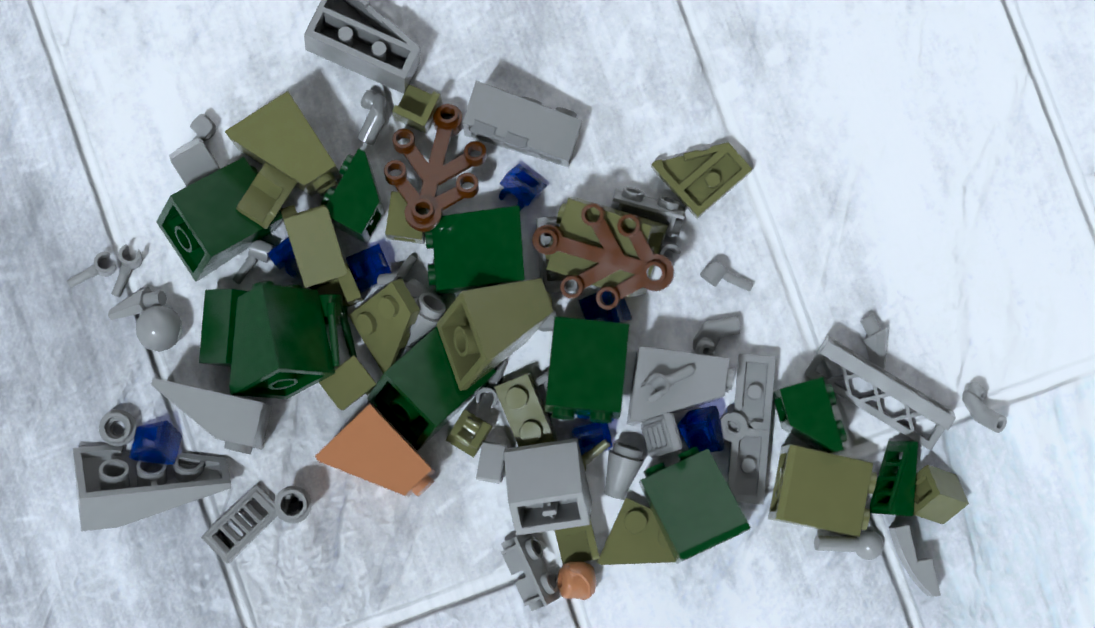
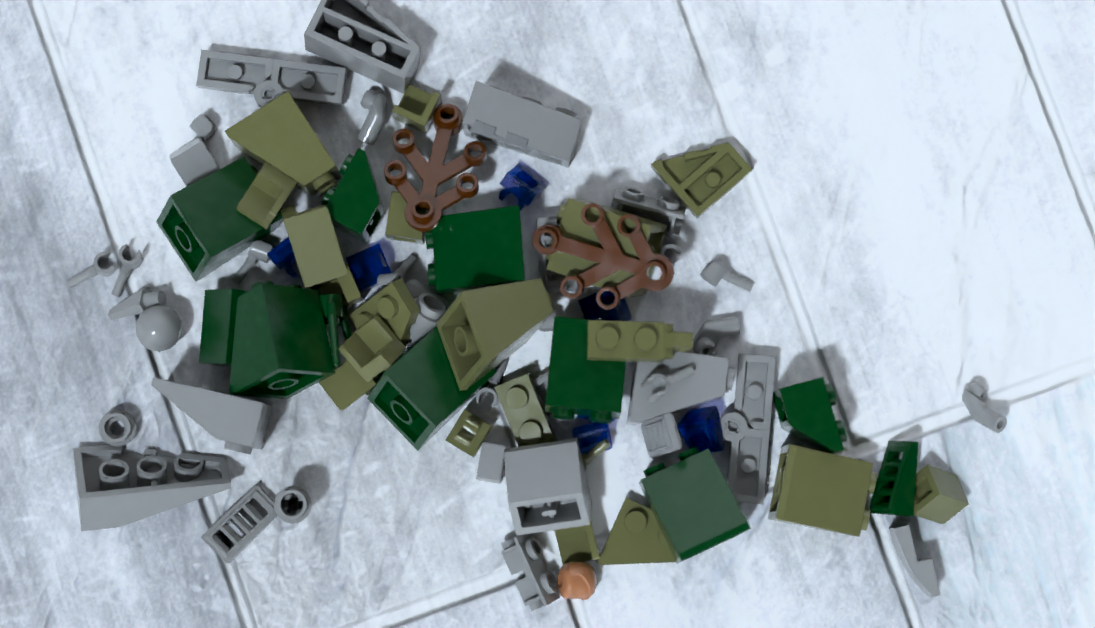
clear blue slope [129,420,182,465] -> none
nougat slope [314,404,435,497] -> none
light grey cone [604,442,644,500] -> none
light grey fence [804,336,956,451] -> none
light grey bar [814,530,884,560] -> none
light grey bar [860,314,888,369] -> none
none -> light grey hinge [196,50,347,108]
none -> olive panel [339,315,406,382]
none -> olive hinge [587,320,693,362]

